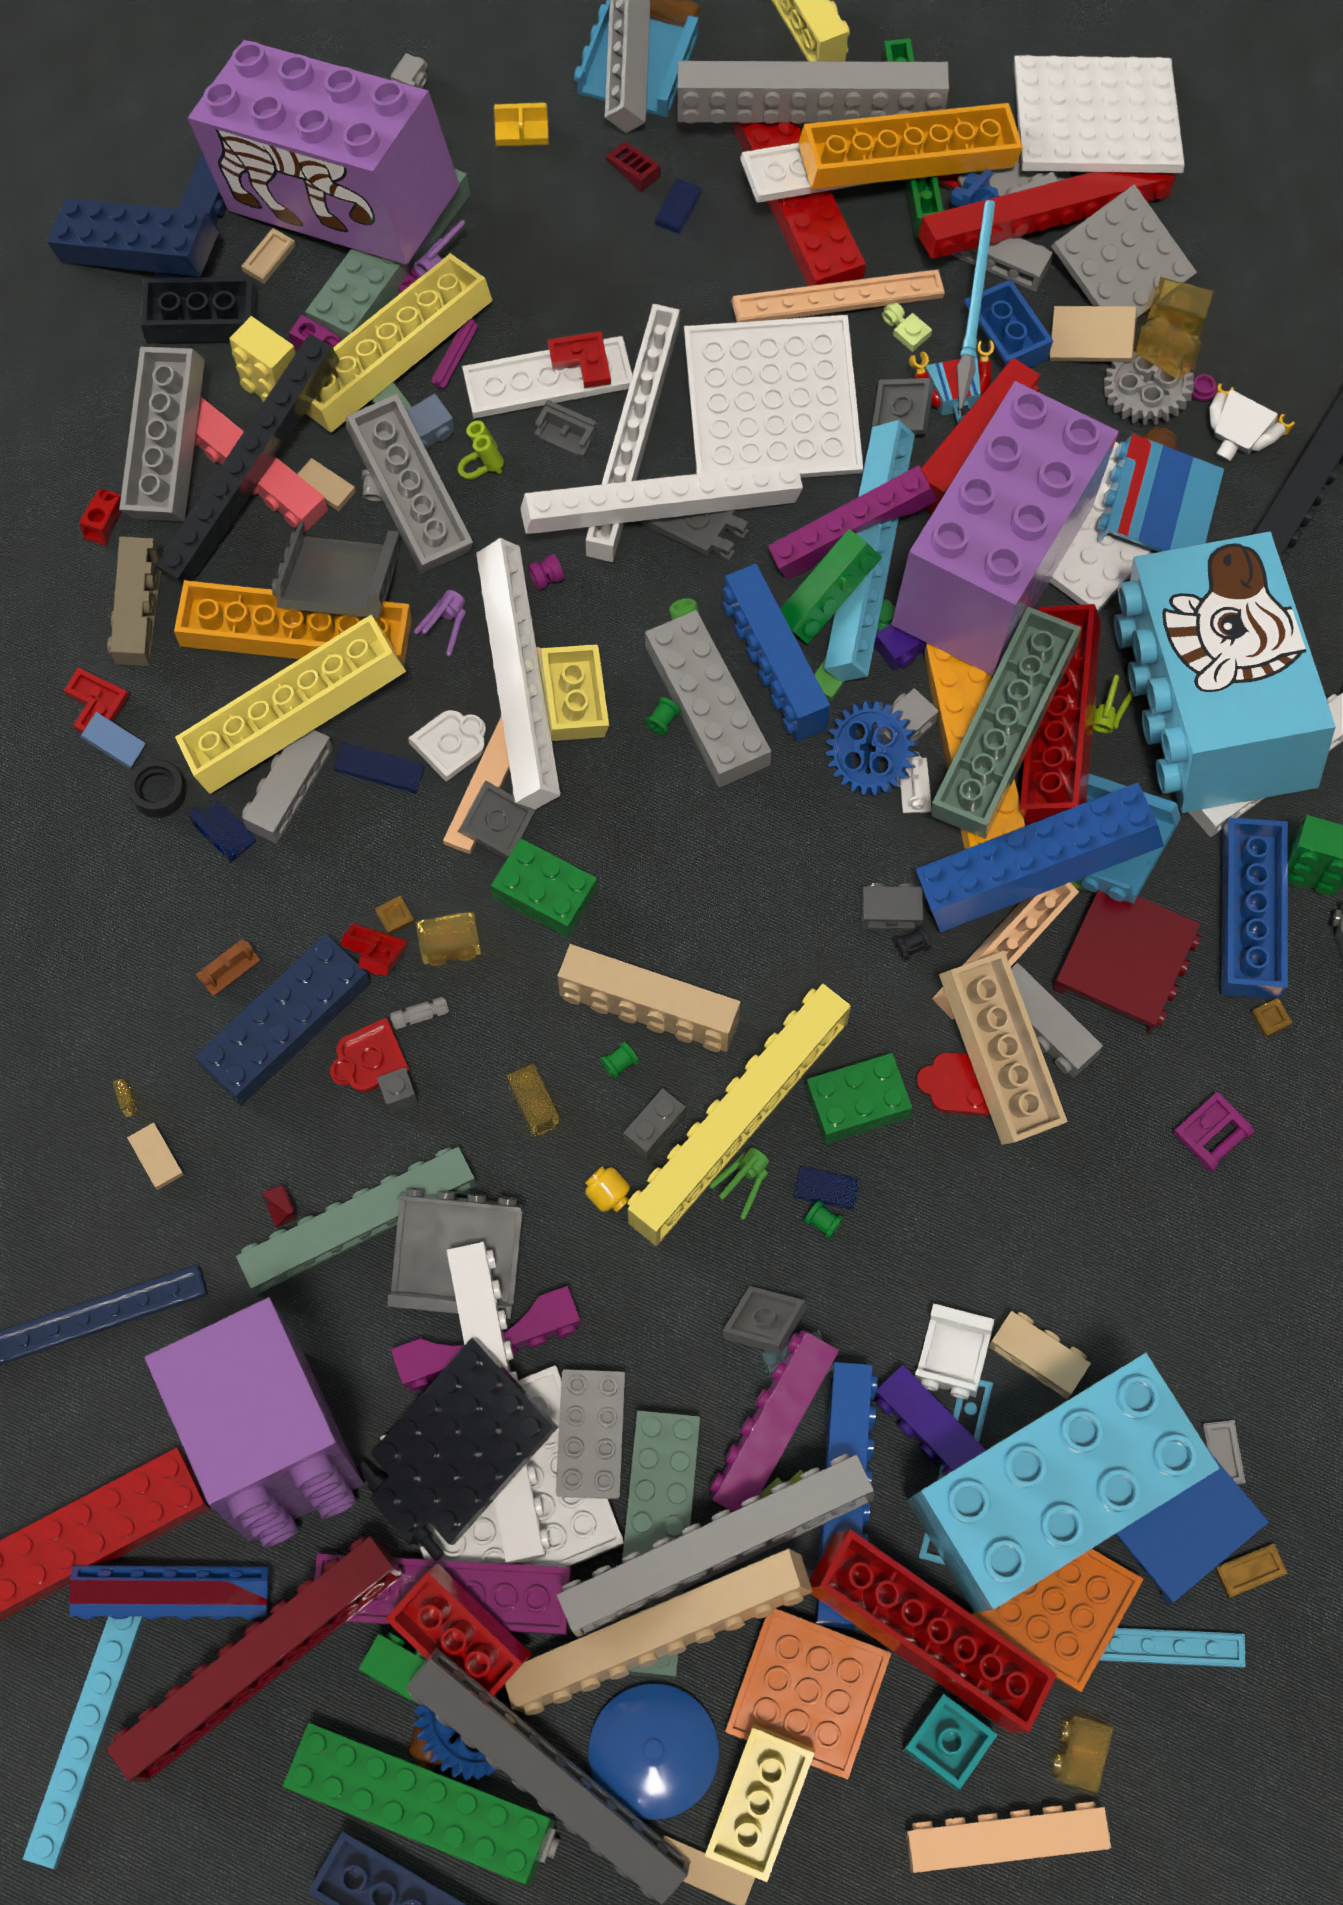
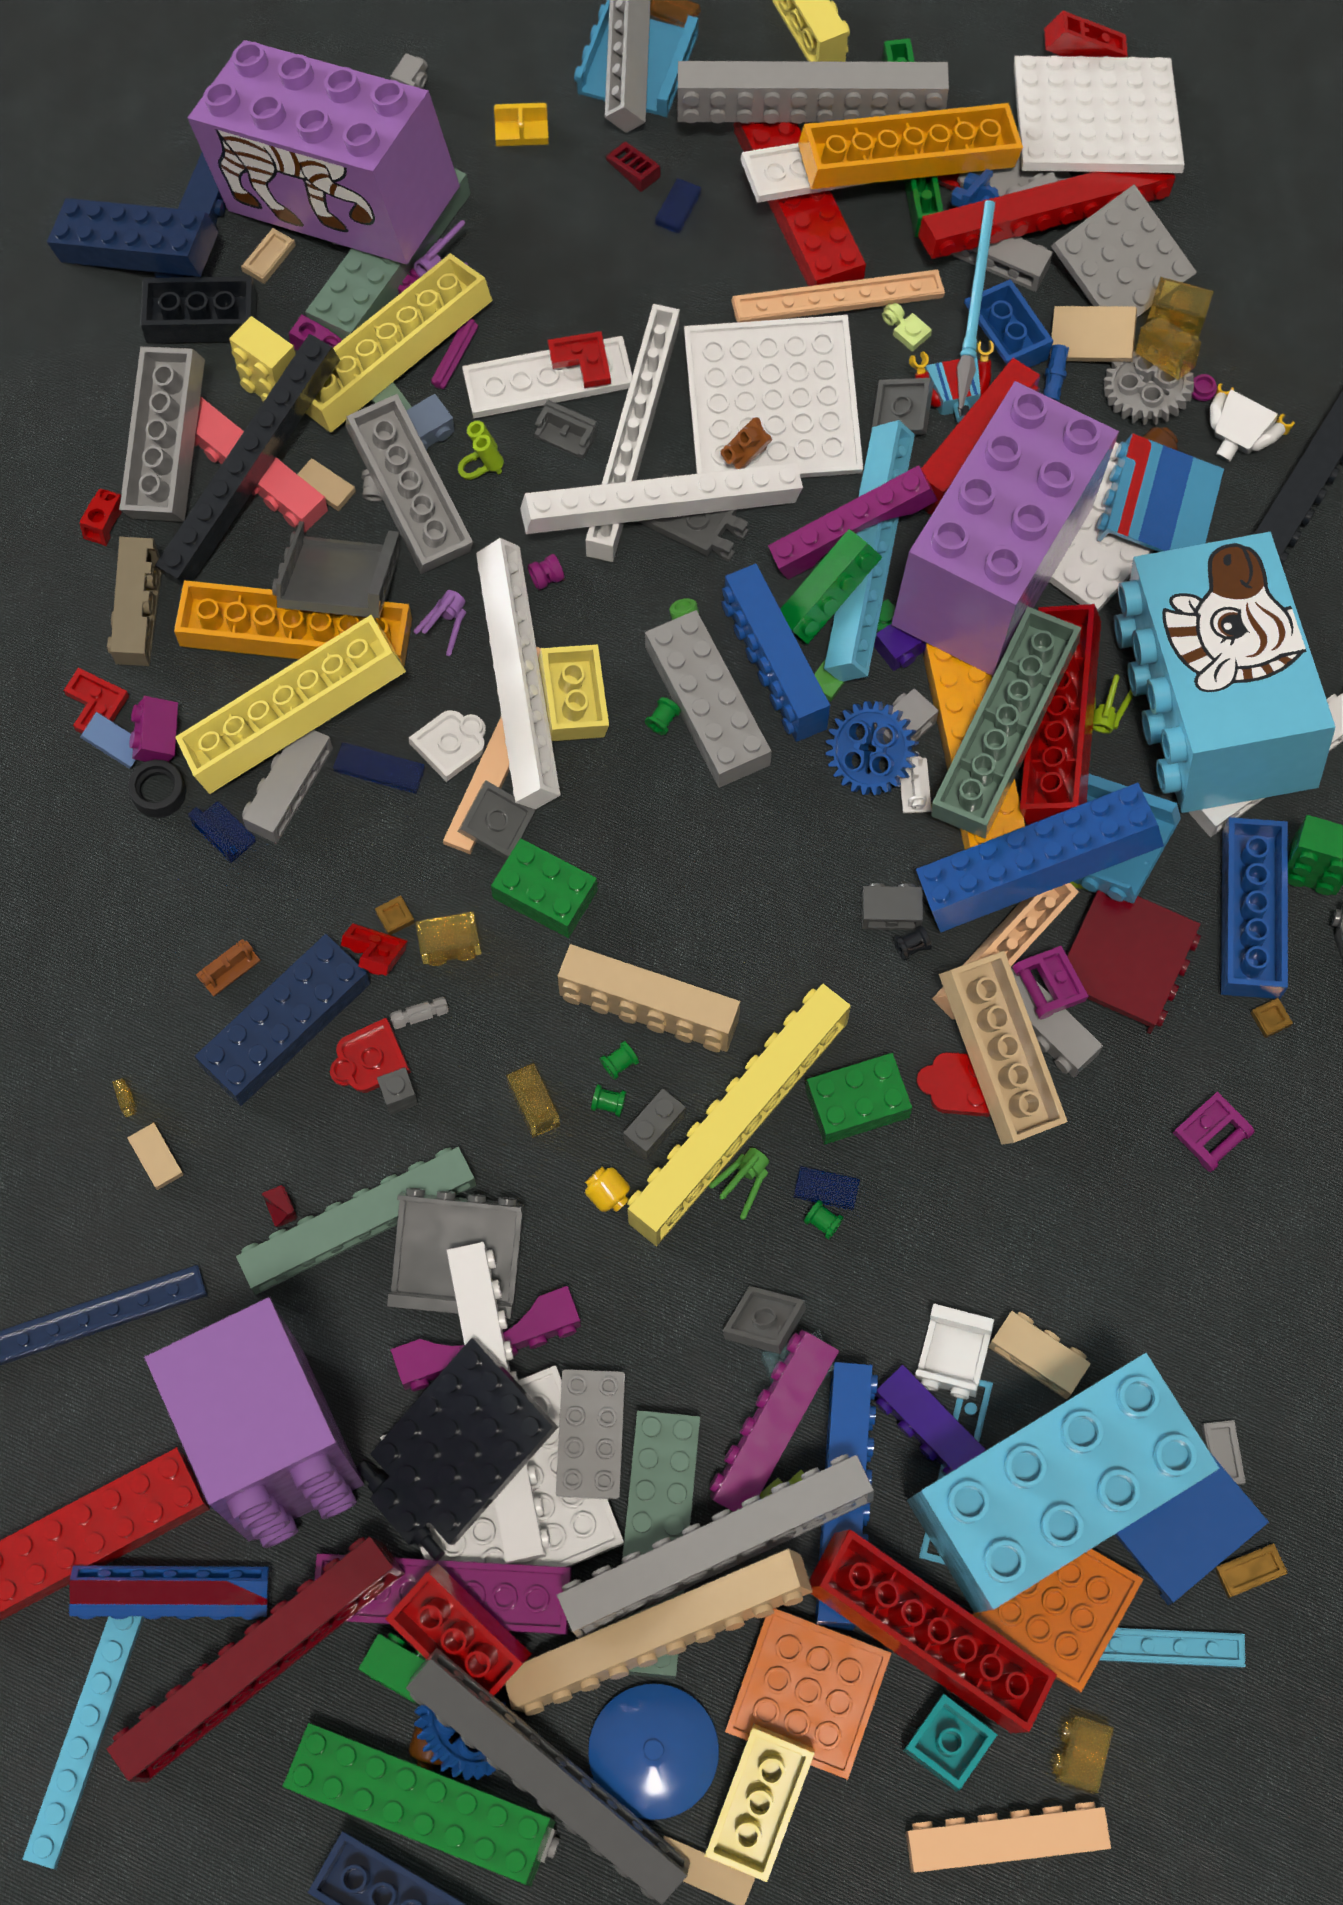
none -> magenta brick [129,696,178,762]
none -> green bush [591,1084,626,1117]
none -> dark orange hips [721,417,773,469]
none -> magenta plate [1012,946,1089,1020]
none -> blue pin [1043,344,1069,402]
none -> red slope [1044,11,1128,58]

